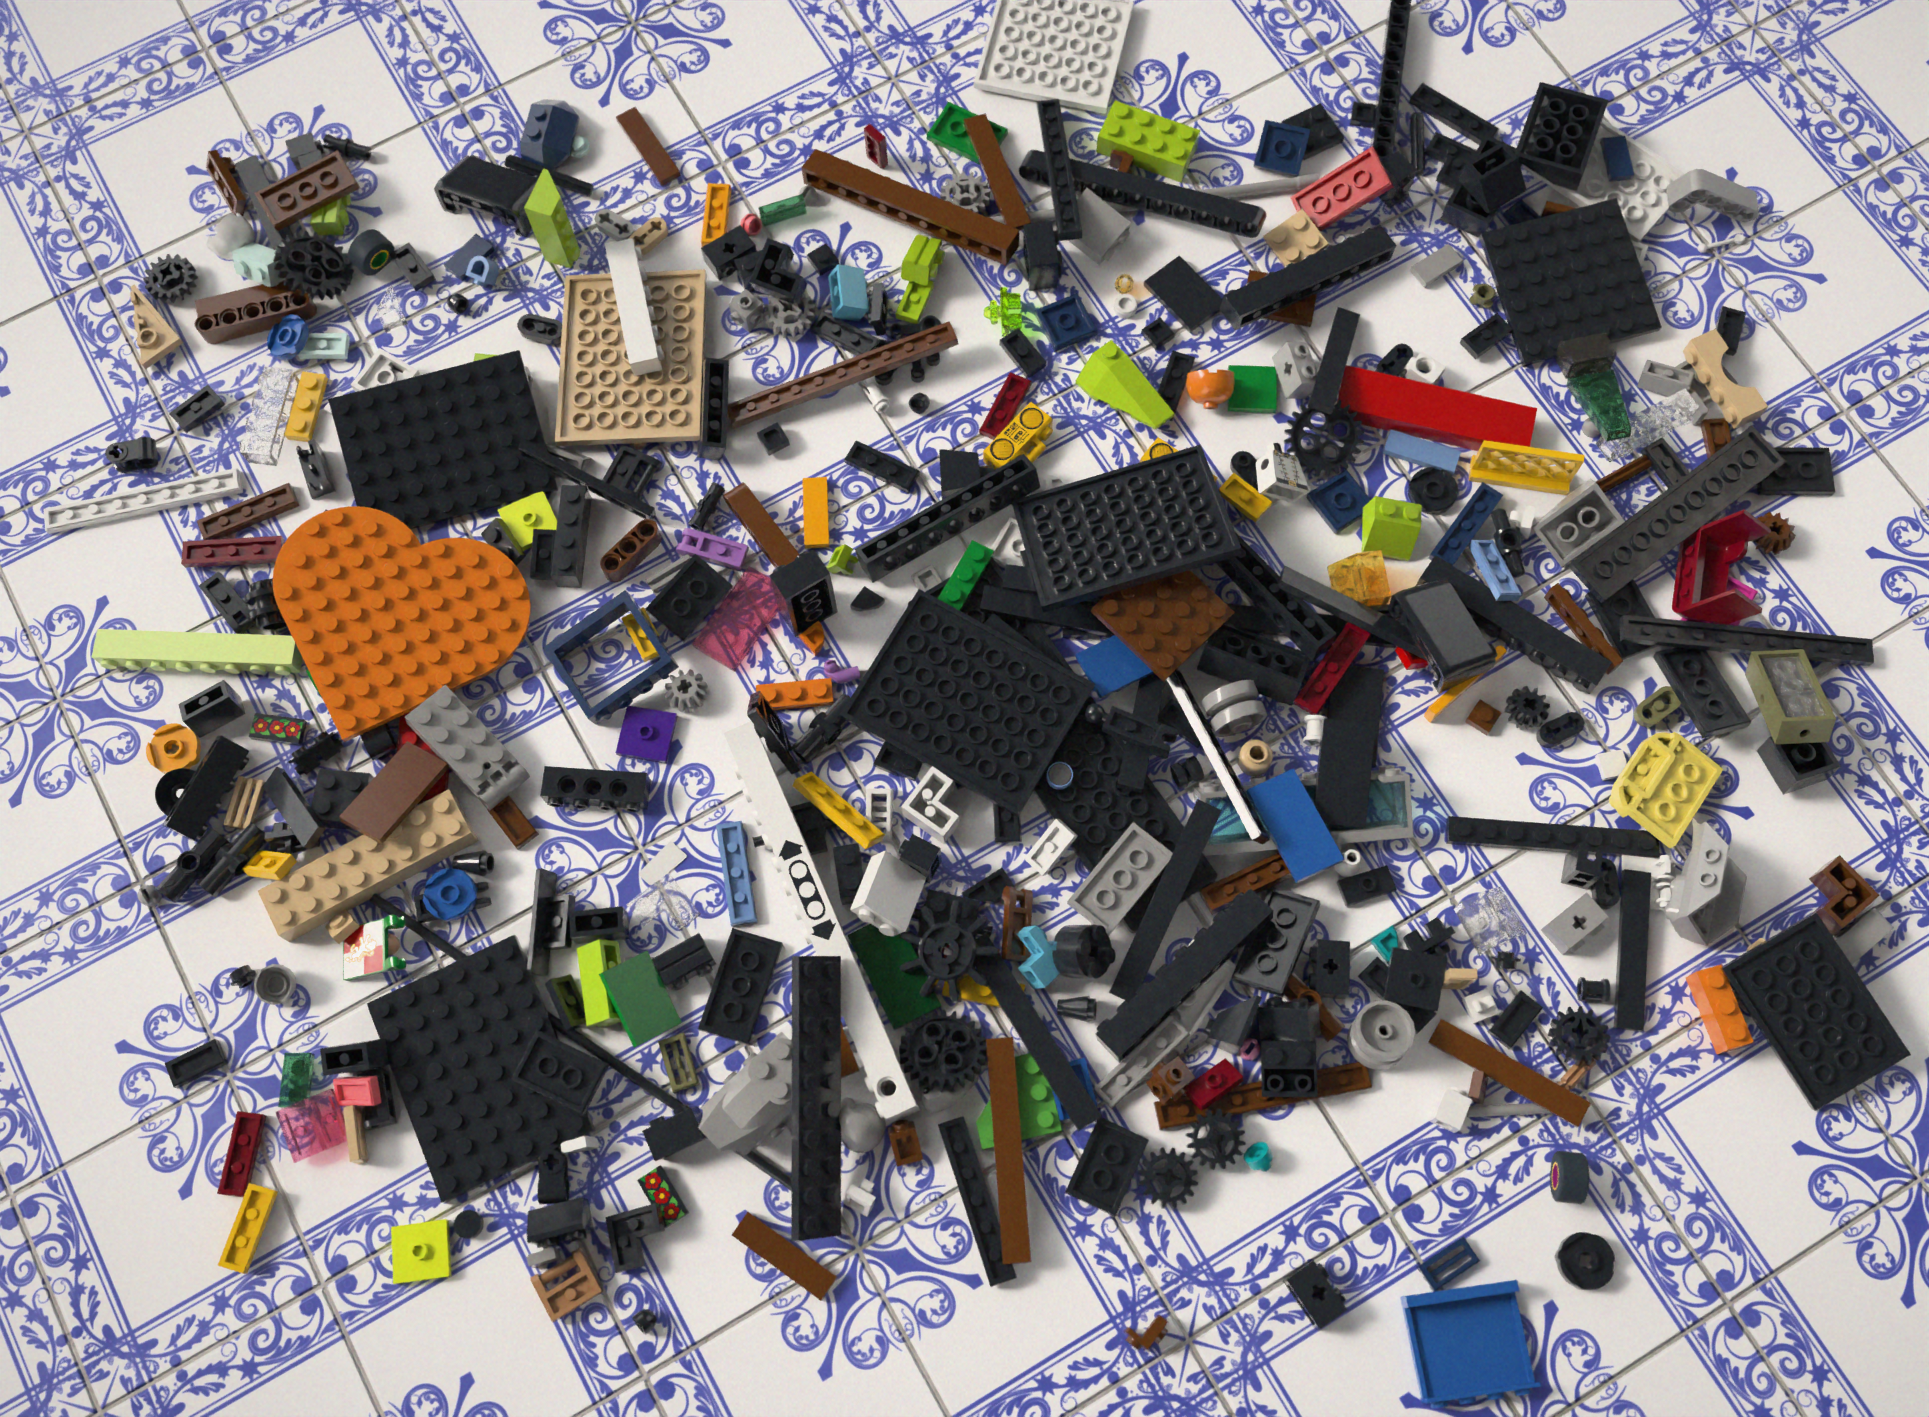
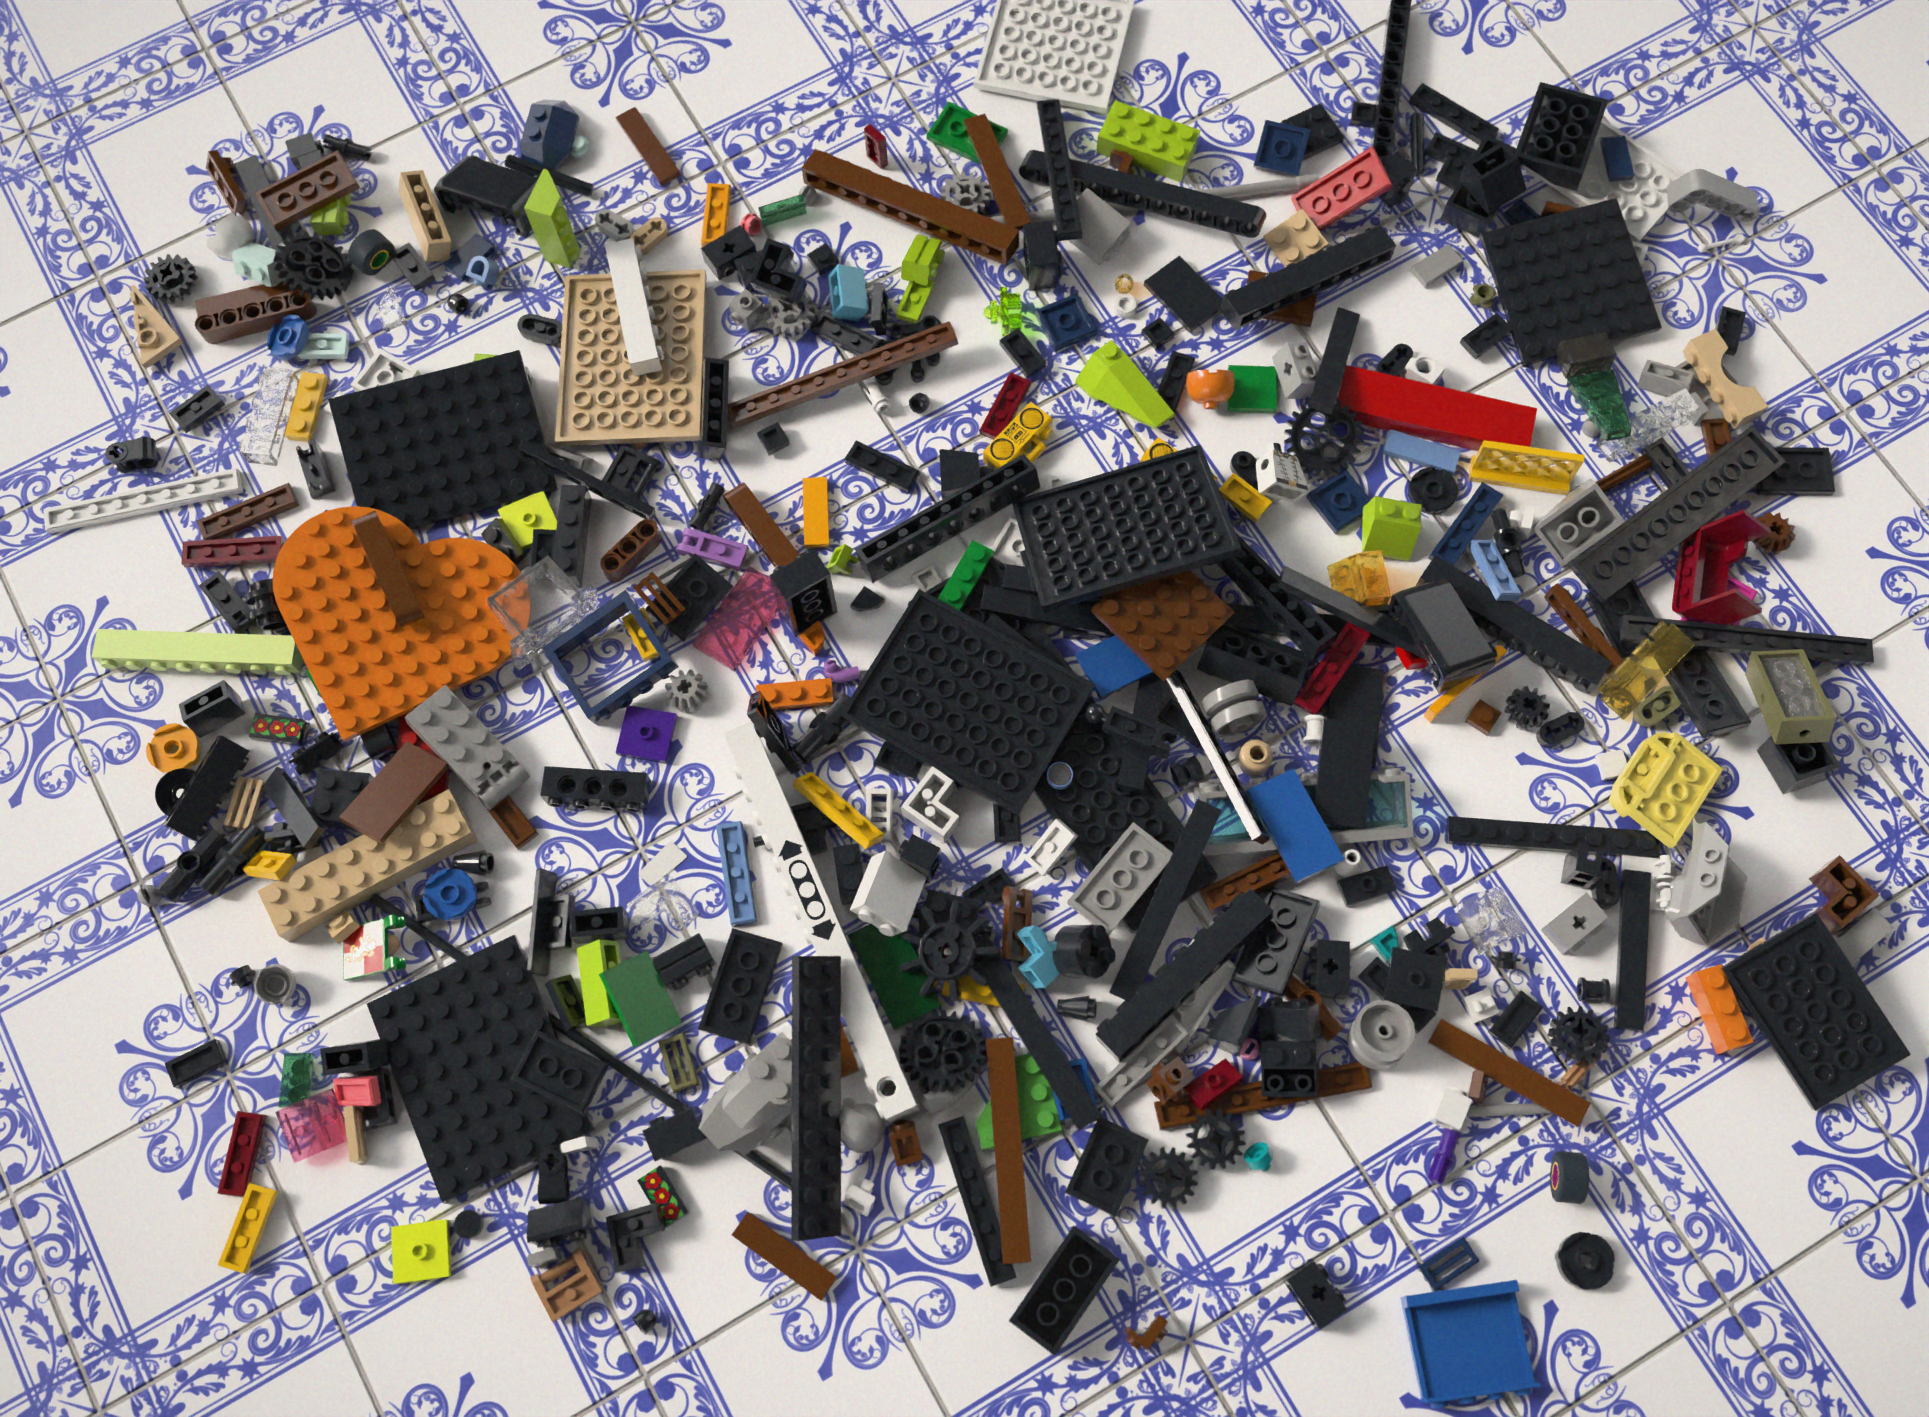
none -> reddish brown beam [351,511,425,628]
none -> tan brick [398,170,452,263]
none -> clear windscreen [487,556,598,670]
none -> reddish brown tile [633,571,686,626]
none -> black brick [1008,1225,1120,1356]
none -> dark purple axle [1428,1128,1461,1185]
none -> clear yellow windscreen [1597,621,1696,720]

